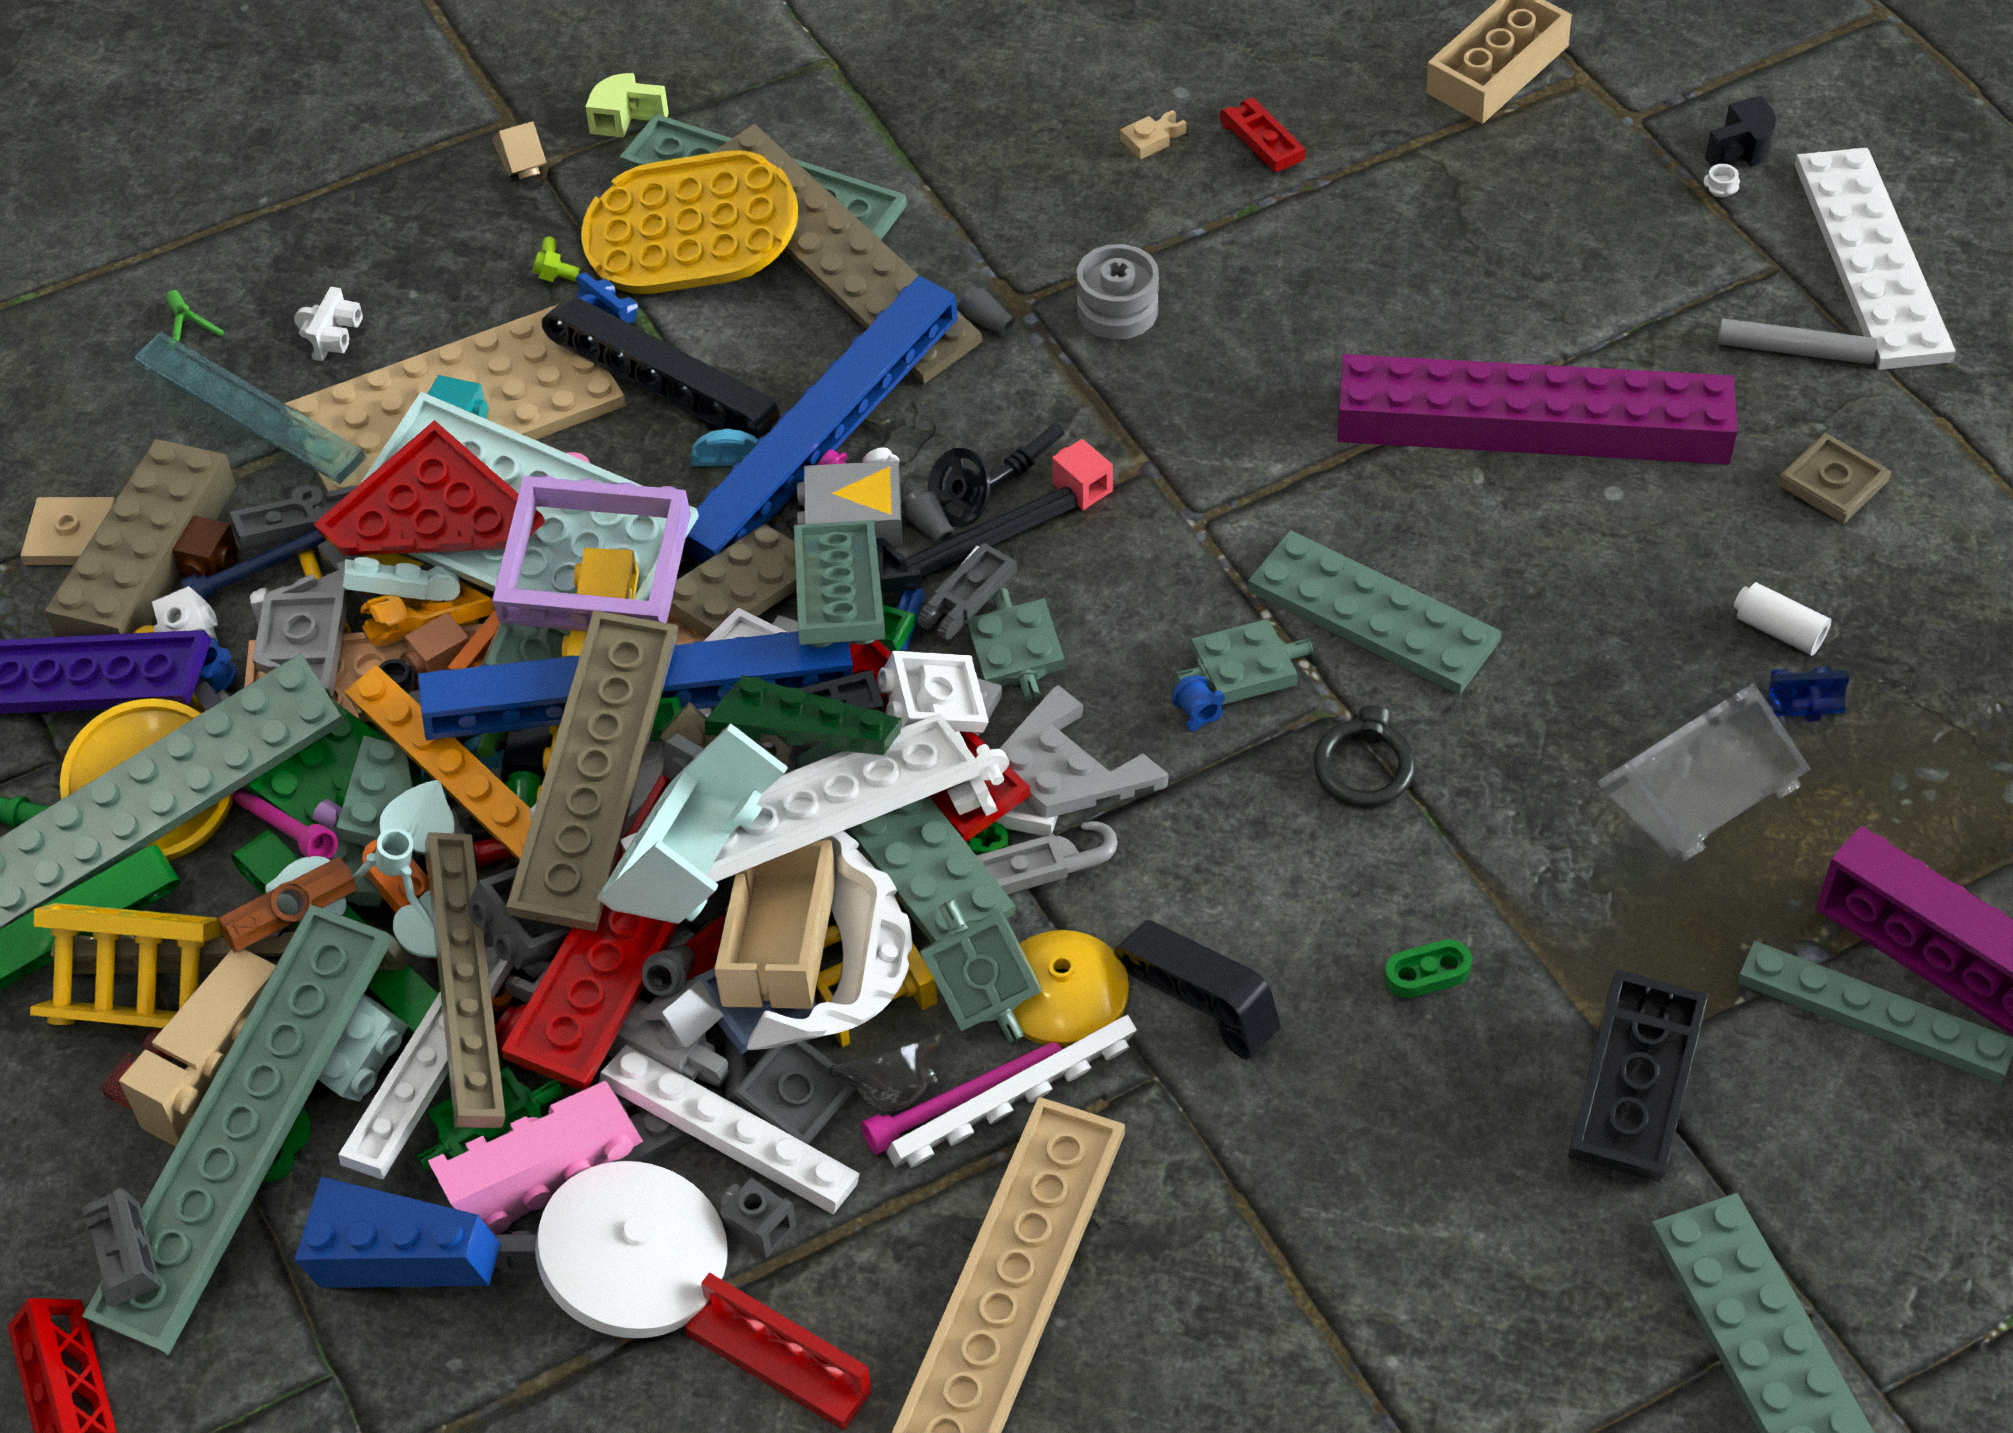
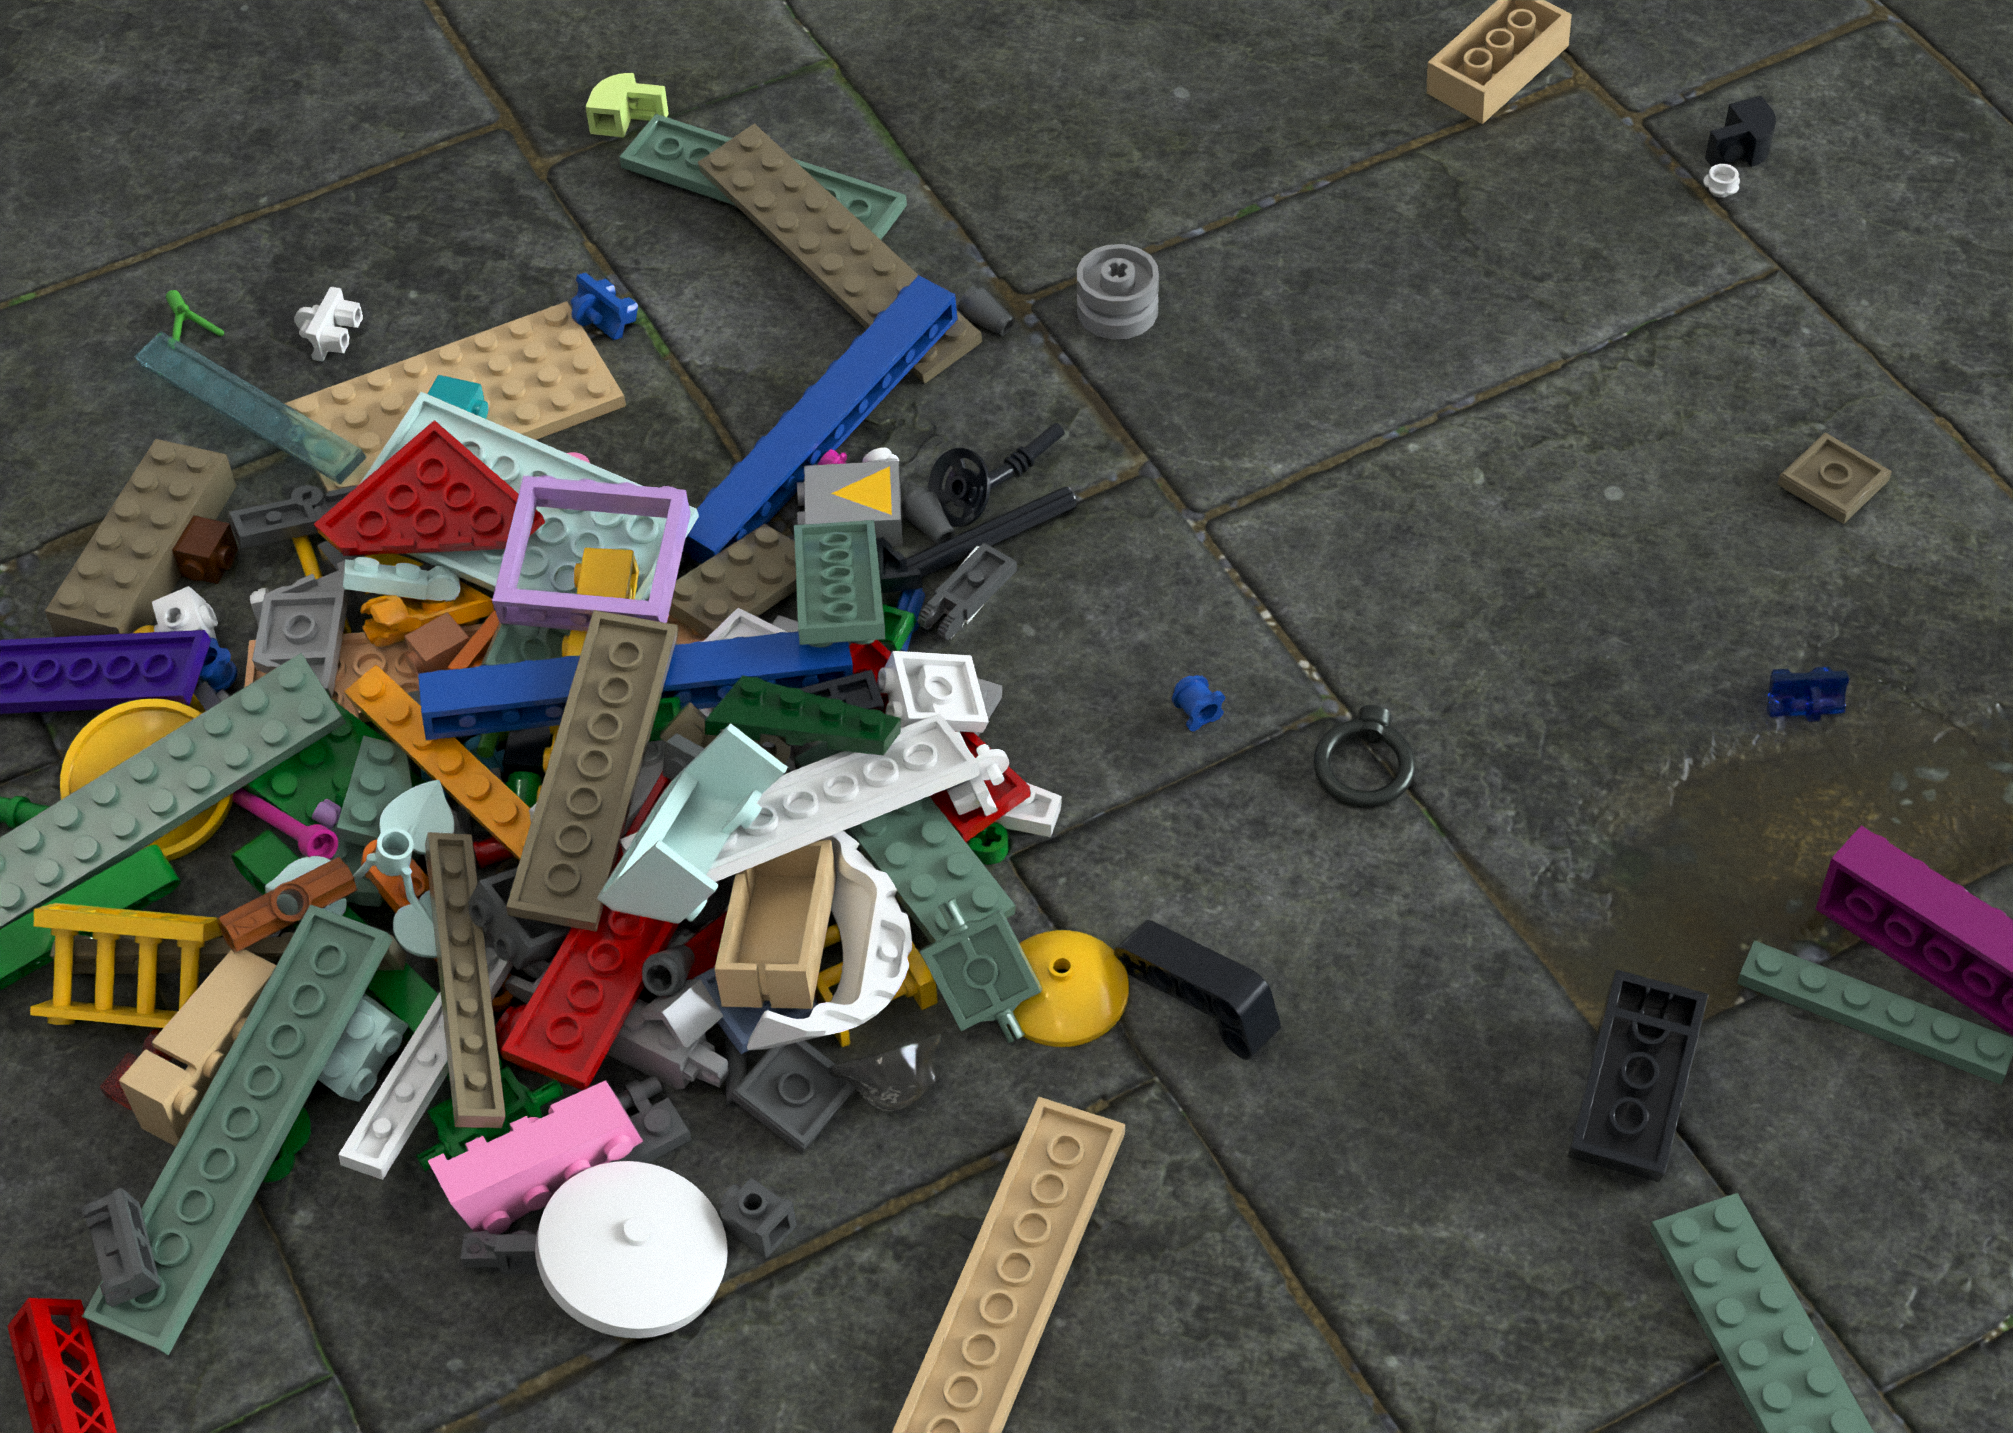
tan plate [20,497,116,565] -> none
dark blue piece [180,530,326,603] -> none
blue wedge [294,1176,501,1288] -> none
black plate [379,659,416,693] -> none
tan slope [492,121,547,180] -> none
lime piece [532,237,580,282] -> none
black beam [541,296,780,439] -> none
yellow plate [581,150,798,294] -> none
white plate [599,1044,860,1215] -> none
red fence [685,1272,872,1431] -> none
medium azure plate [690,429,758,467] -> none
dark pink piece [860,1042,1062,1155] -> none
white plate [886,1014,1137,1168] -> none
sand green plate [967,588,1066,704] -> none
light grey plate [977,821,1118,894] -> none
light grey wing [999,685,1169,819] -> none
coral brick [1052,439,1113,510] -> none
tan plate [1120,110,1186,160] -> none
sand green plate [1175,619,1313,705] -> none
red plate [1219,97,1306,173] -> none
sand green plate [1248,530,1502,695] -> none
magenta brick [1337,354,1737,464] -> none
green plate [1384,939,1472,998] -> none
clear windscreen [1596,683,1811,861] -> none
light grey piece [1717,318,1877,365] -> none
white brick [1733,582,1831,656] -> none
white plate [1795,148,1956,370] -> none

